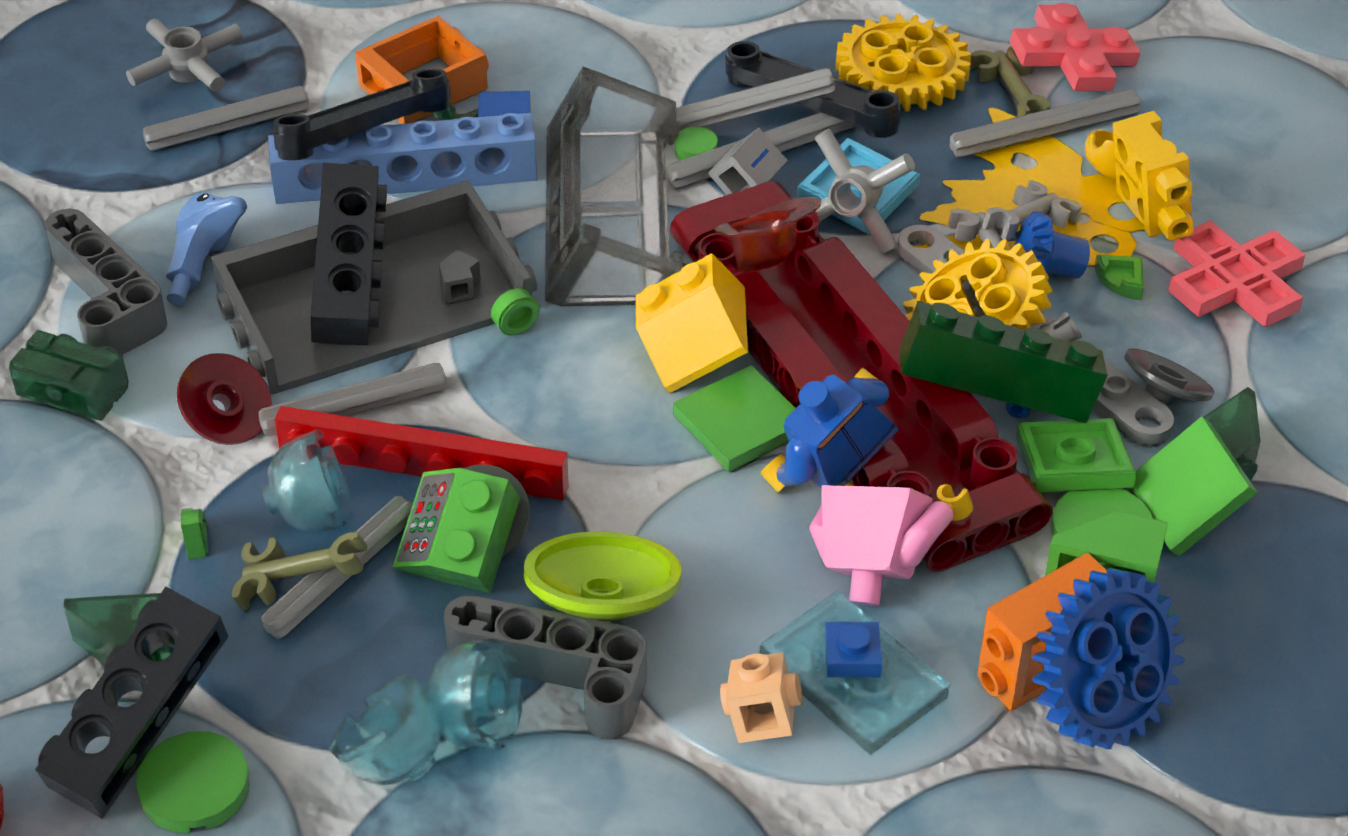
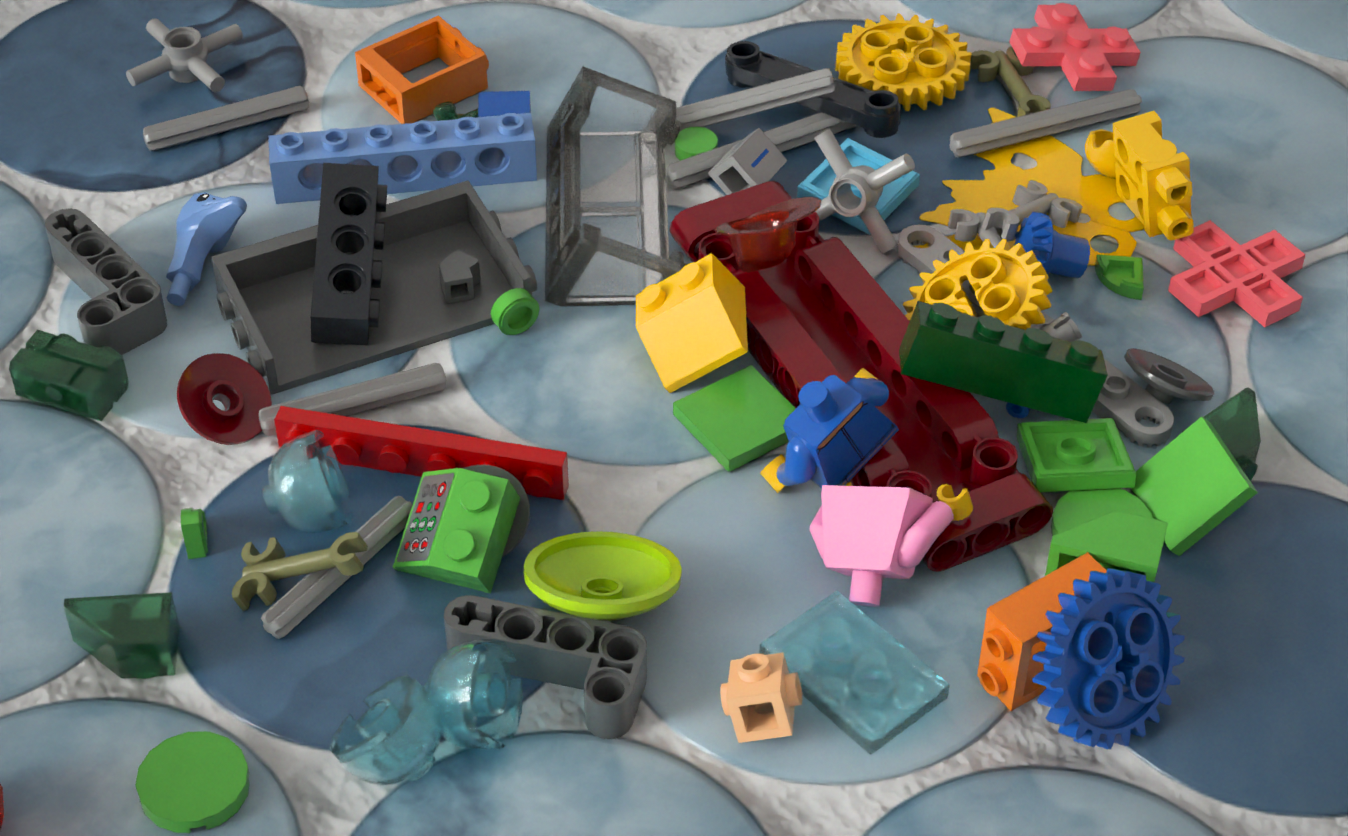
black brick [35,586,229,819] -> none
black piece [273,69,451,161] -> none
blue plate [824,622,882,678] -> none

